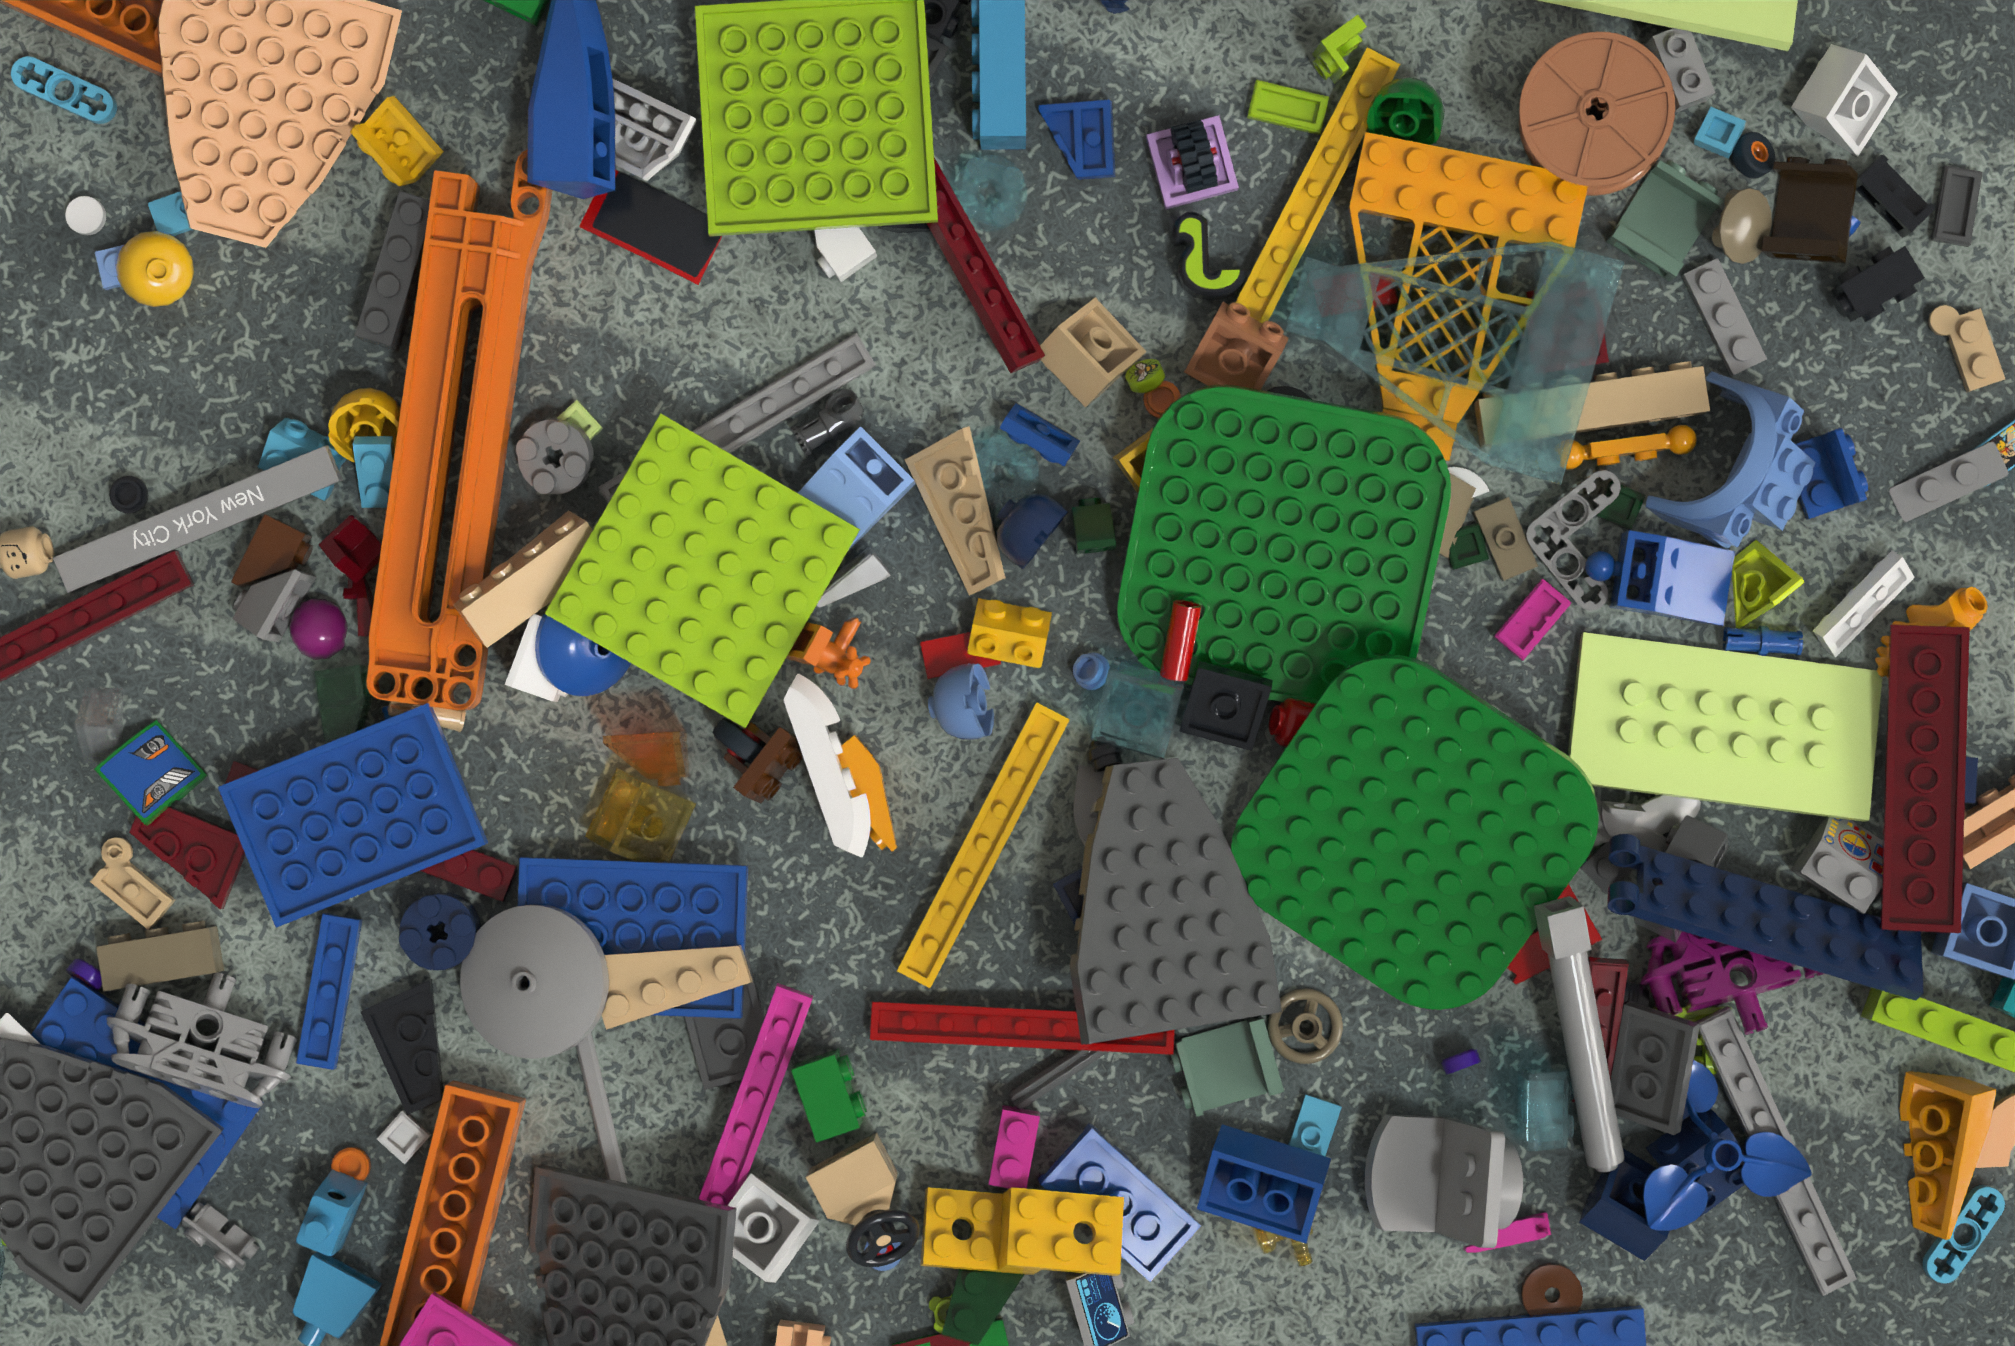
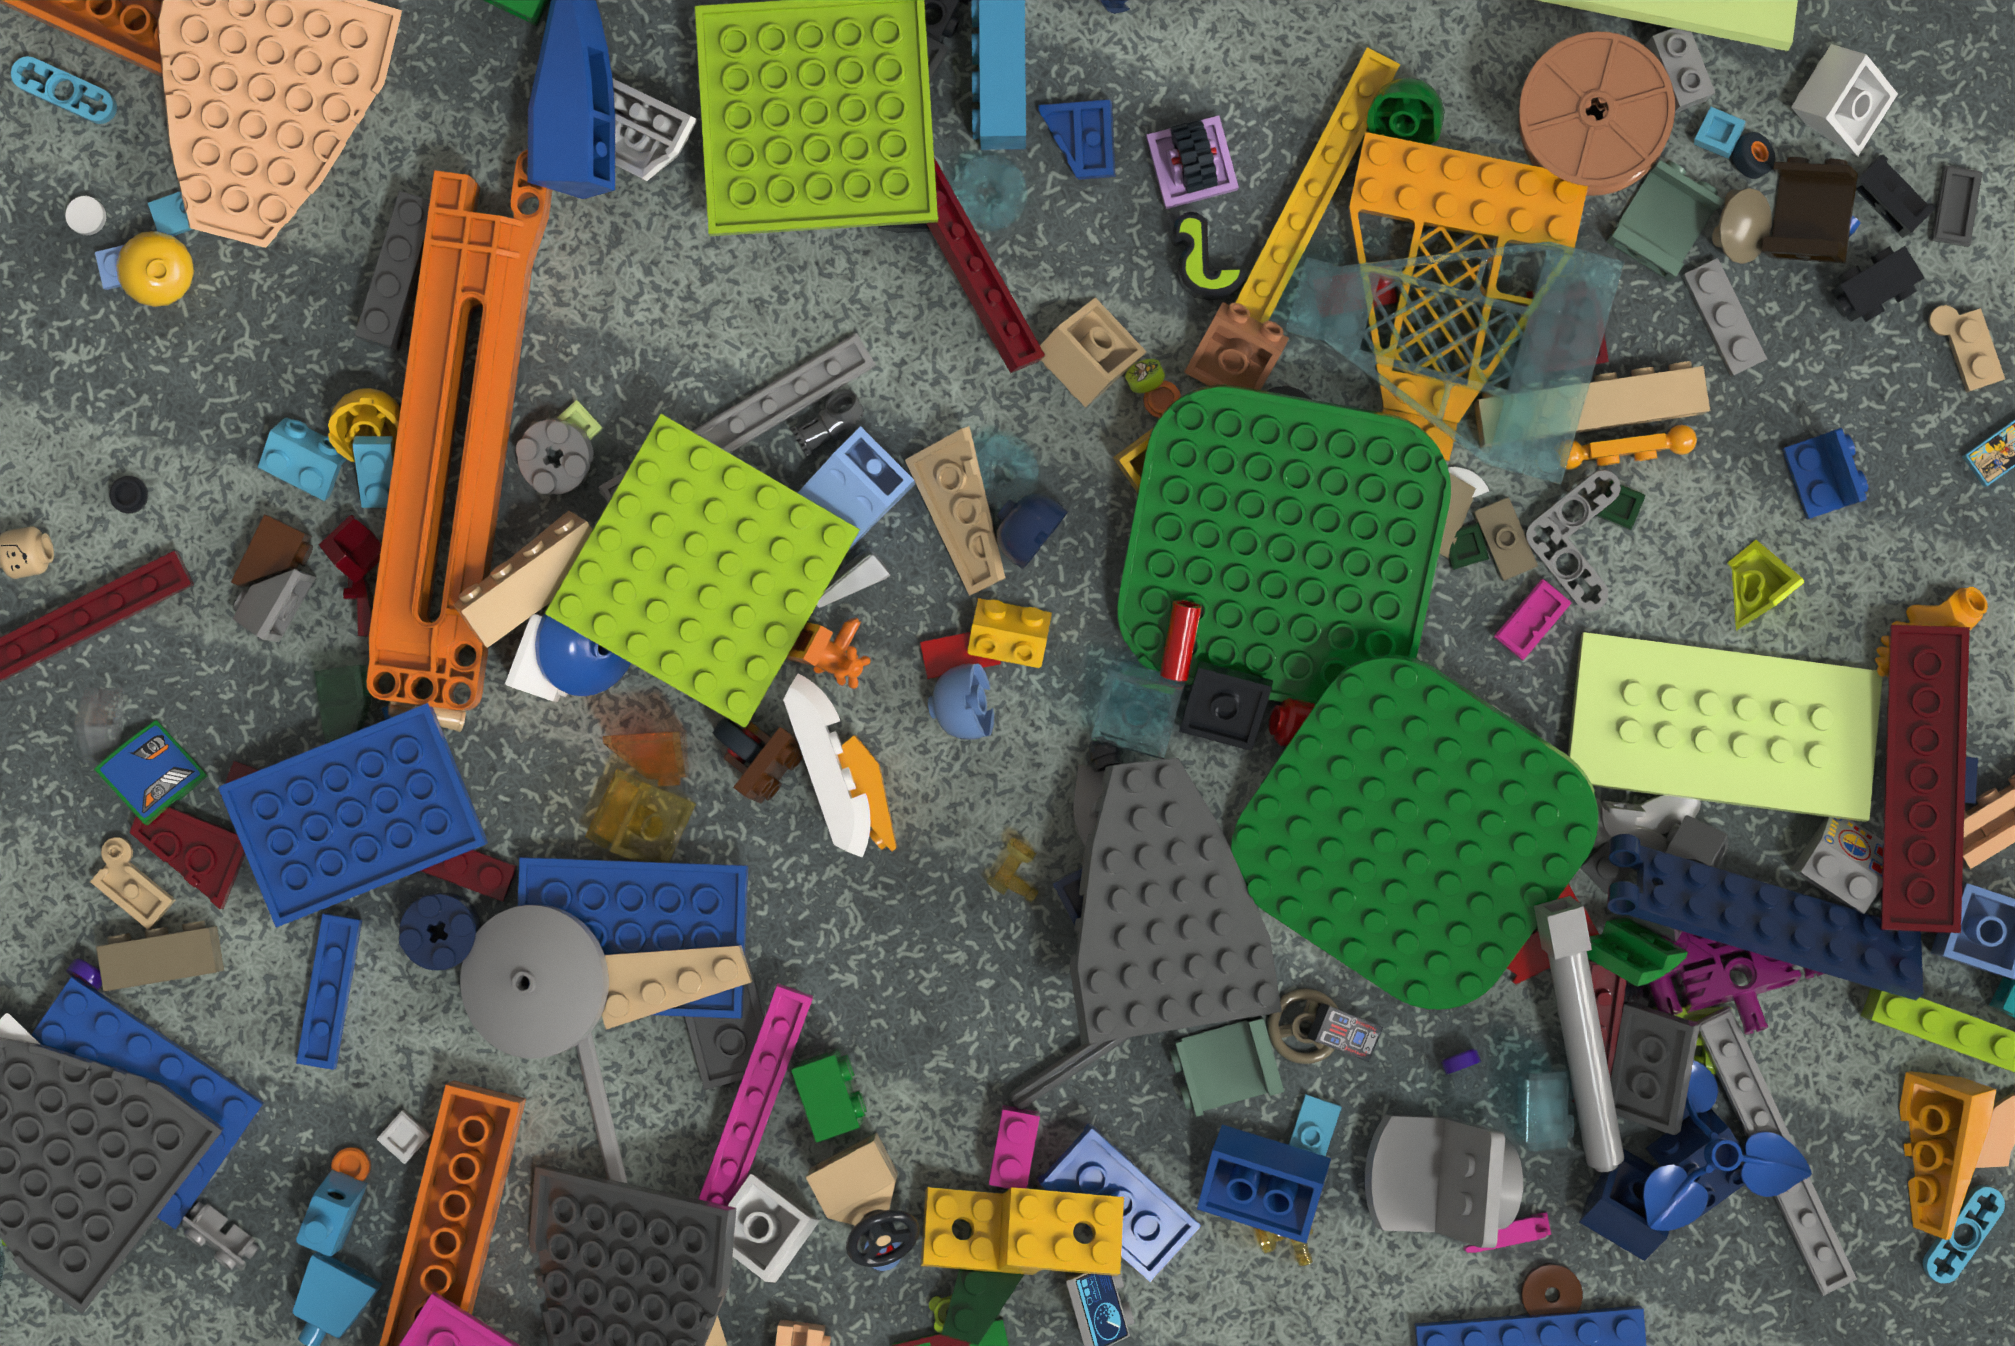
light grey tile [53,445,343,593] -> none
light grey piece [106,972,297,1108] -> none
magenta hair [290,599,348,660] -> none
yellow bracket [350,96,444,186] -> none
black wing [360,979,444,1115] -> none
black sticker [579,170,722,285] -> none
white slope [814,227,877,282] -> none
red plate [870,1002,1175,1055] -> none
yellow plate [897,702,1070,988] -> none
blue plate [1000,403,1080,466] -> none
dark green slope [1071,498,1116,555] -> none
medium blue plate [1073,652,1110,690] -> none
lime tile [1247,80,1329,135] -> none
lime bracket [1312,15,1367,84] -> none
slope [1585,530,1735,626] -> none
medium blue piece [1645,371,1816,550] -> none
blue pin [1723,626,1803,656] -> none
white plate [1813,550,1915,658] -> none
light grey piece [1889,442,2009,522] -> none
none -> clear yellow piece [986,836,1039,903]
none -> tile [1307,1003,1383,1062]
none -> green slope [1587,918,1688,986]

